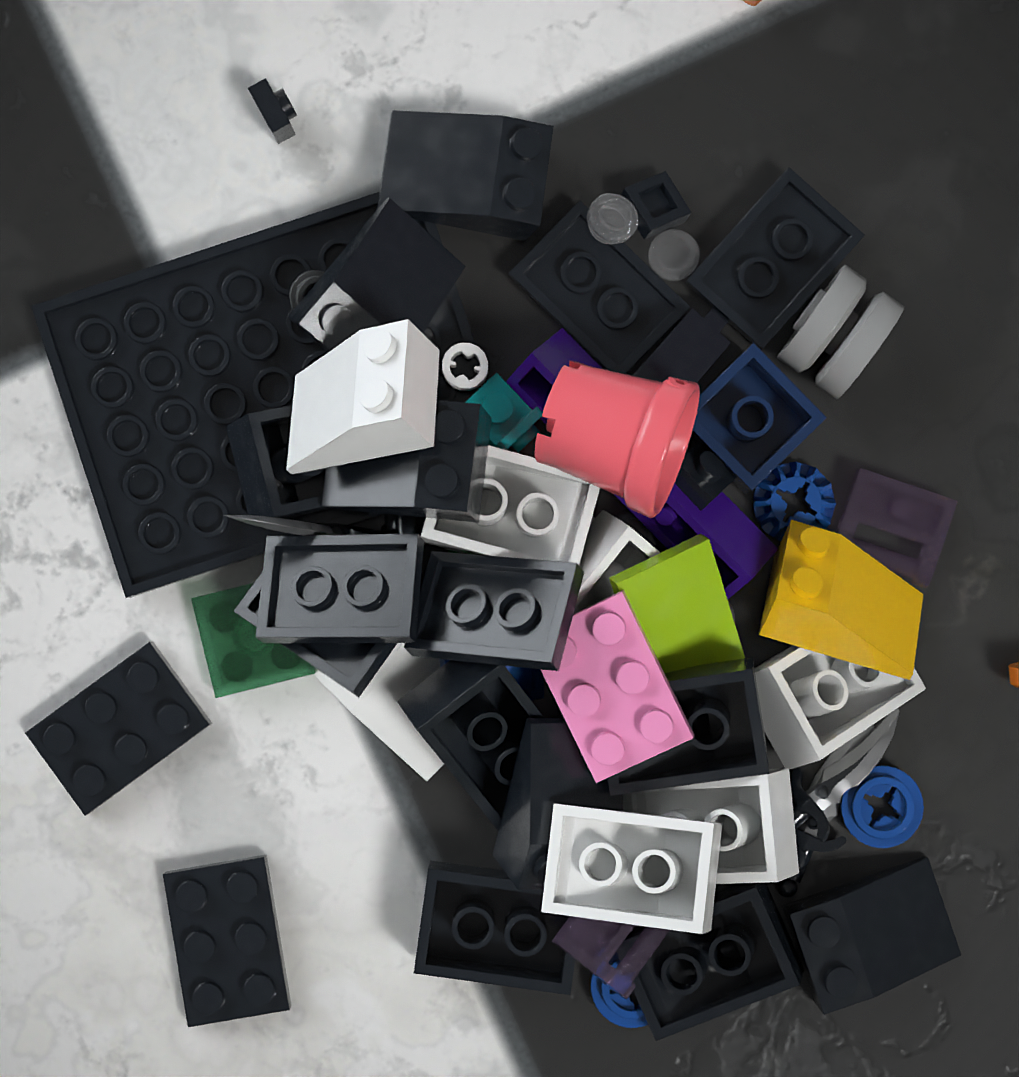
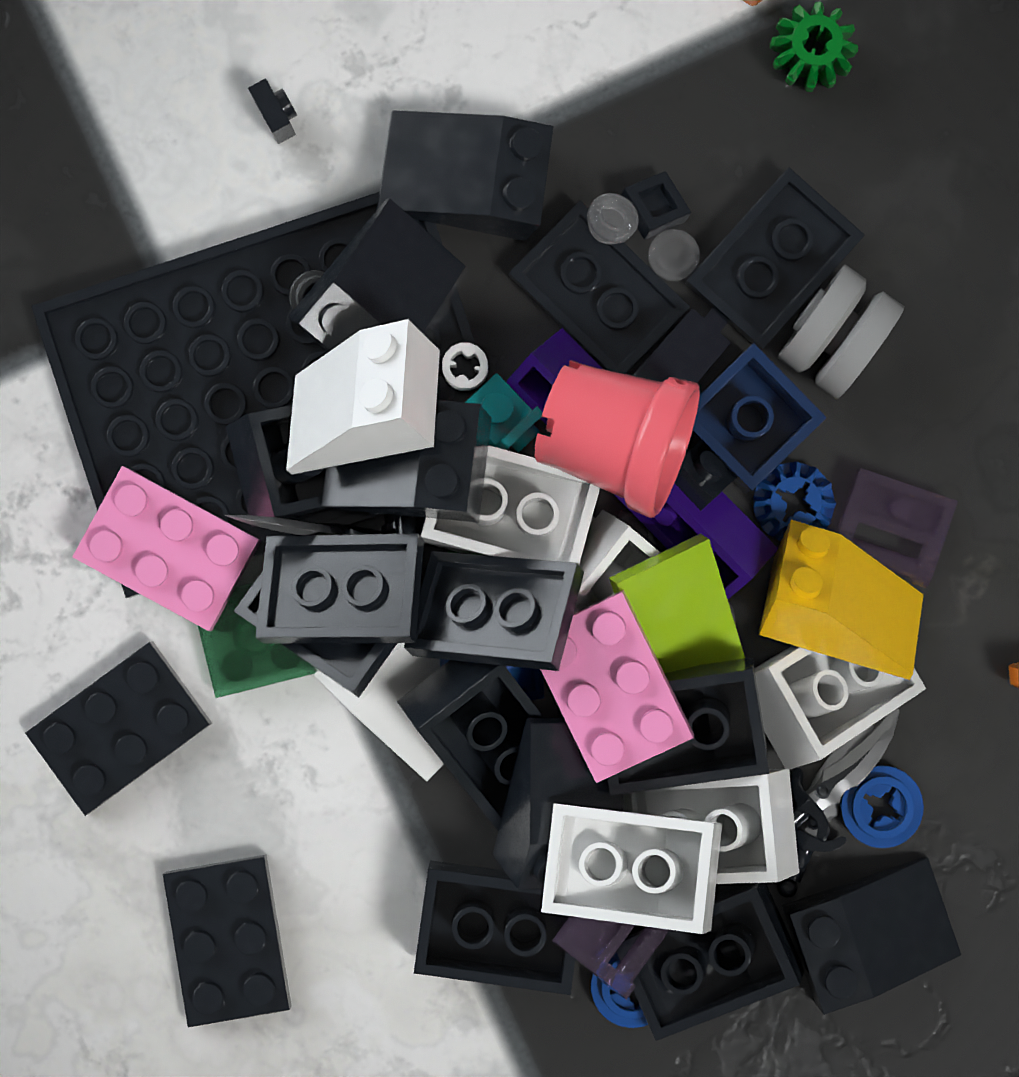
none -> bright pink plate [72,466,261,631]
none -> green gear [770,1,858,92]

